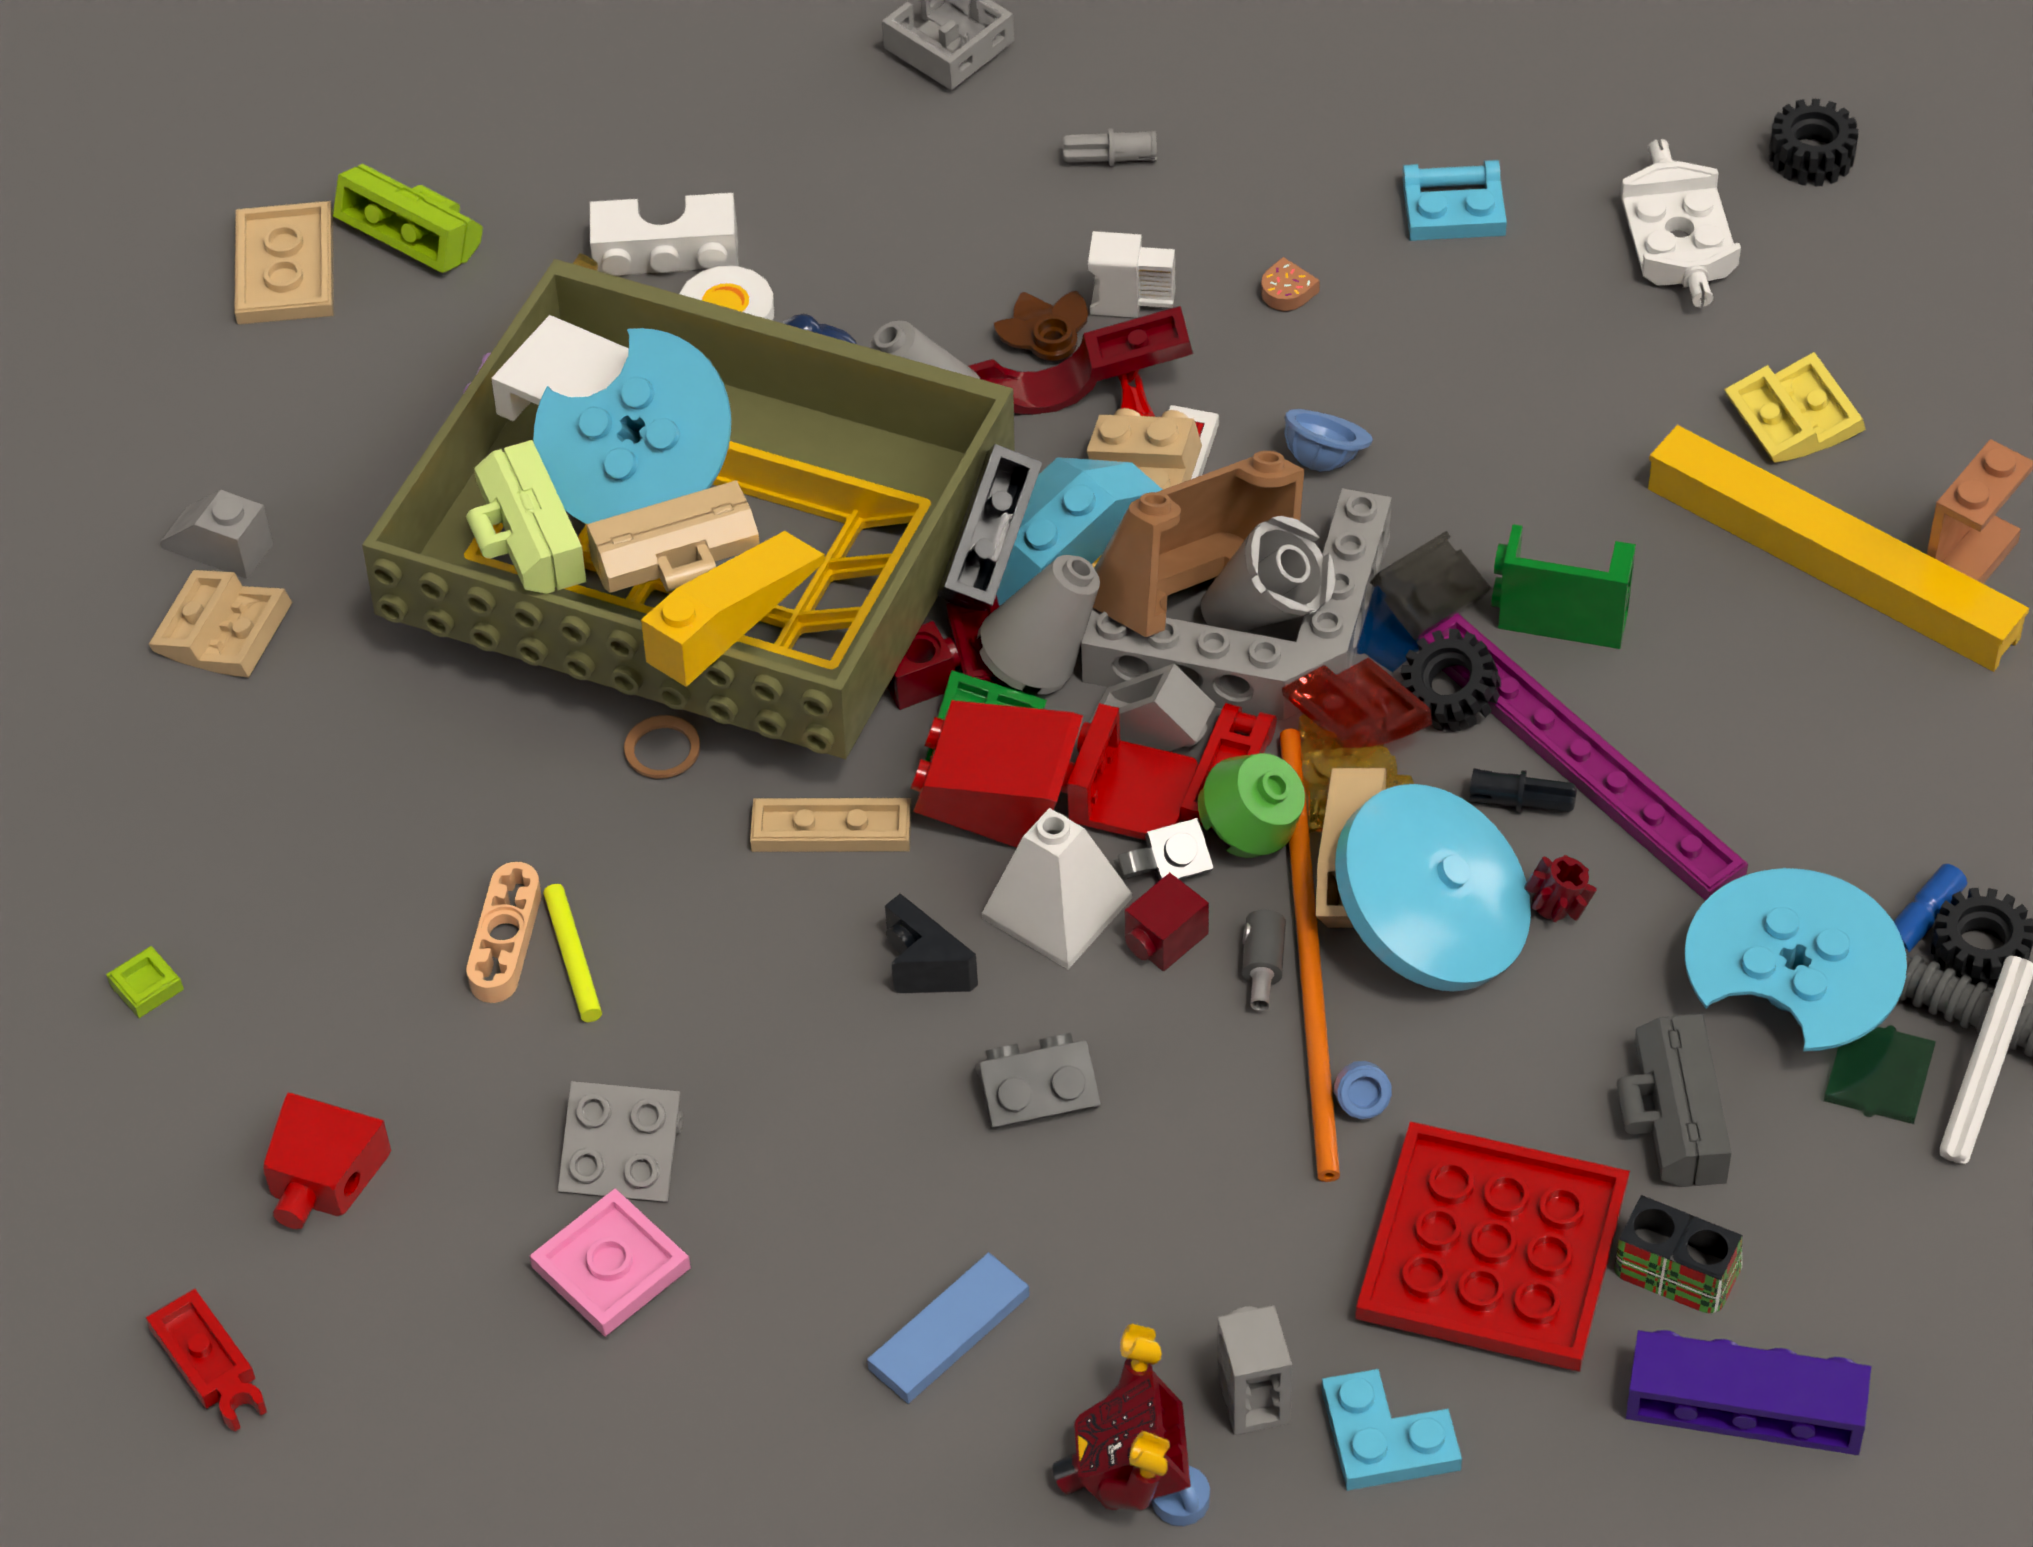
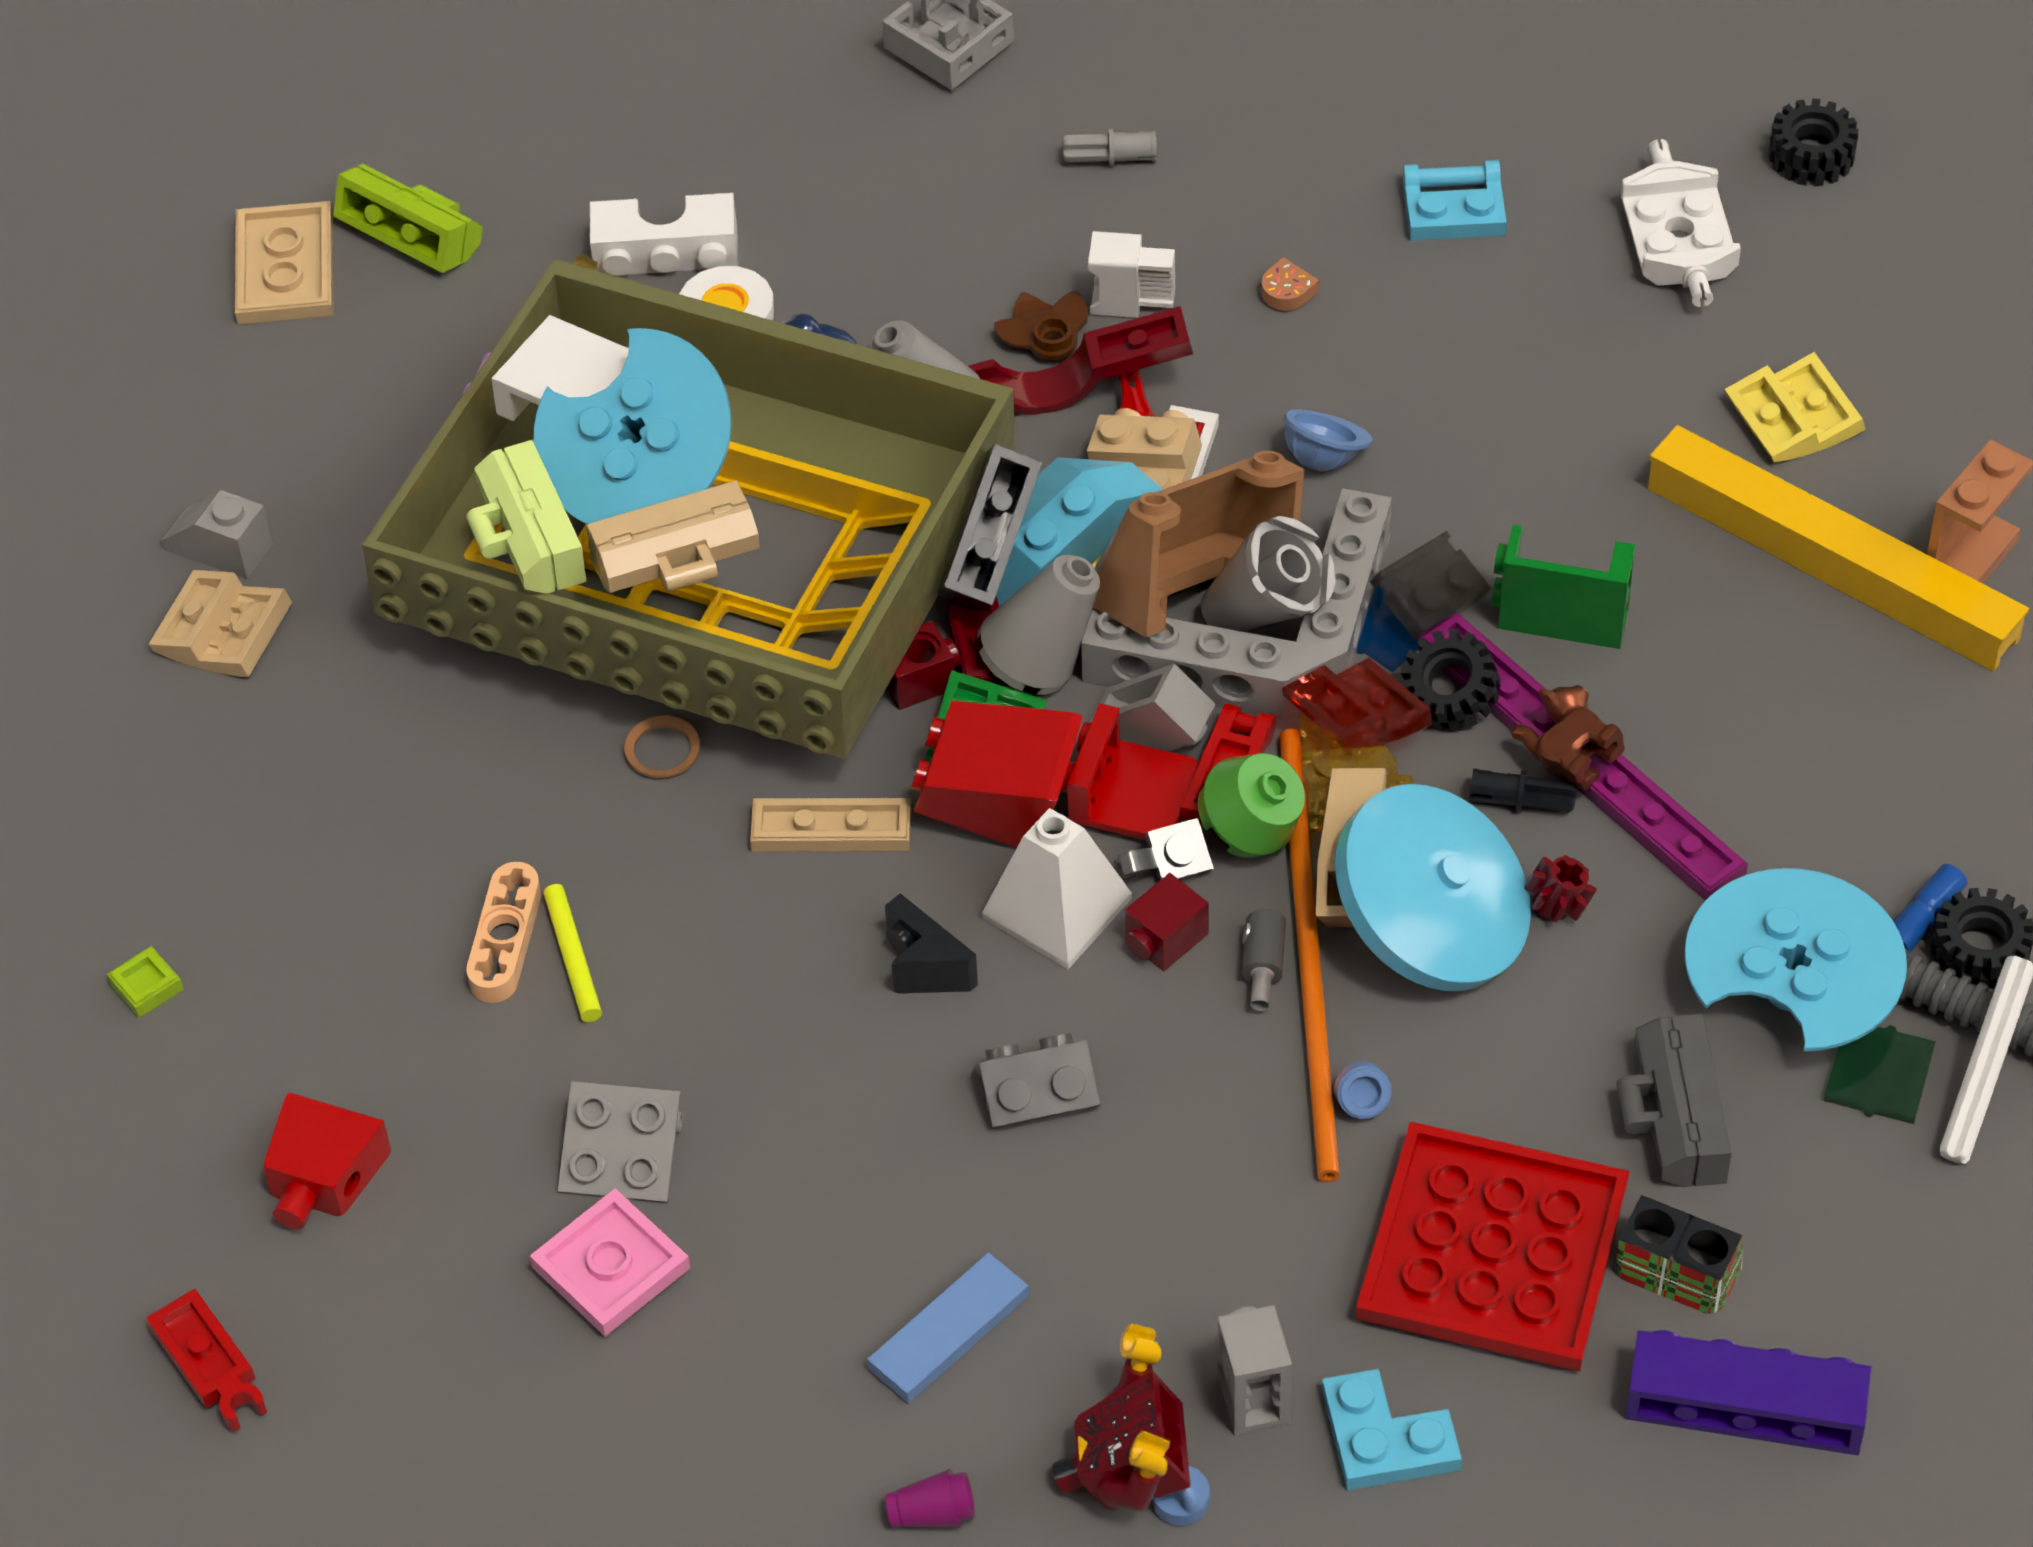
yellow slope [641,531,825,687] -> none
none -> magenta cone [885,1469,975,1528]
none -> copper animal [1511,685,1625,791]

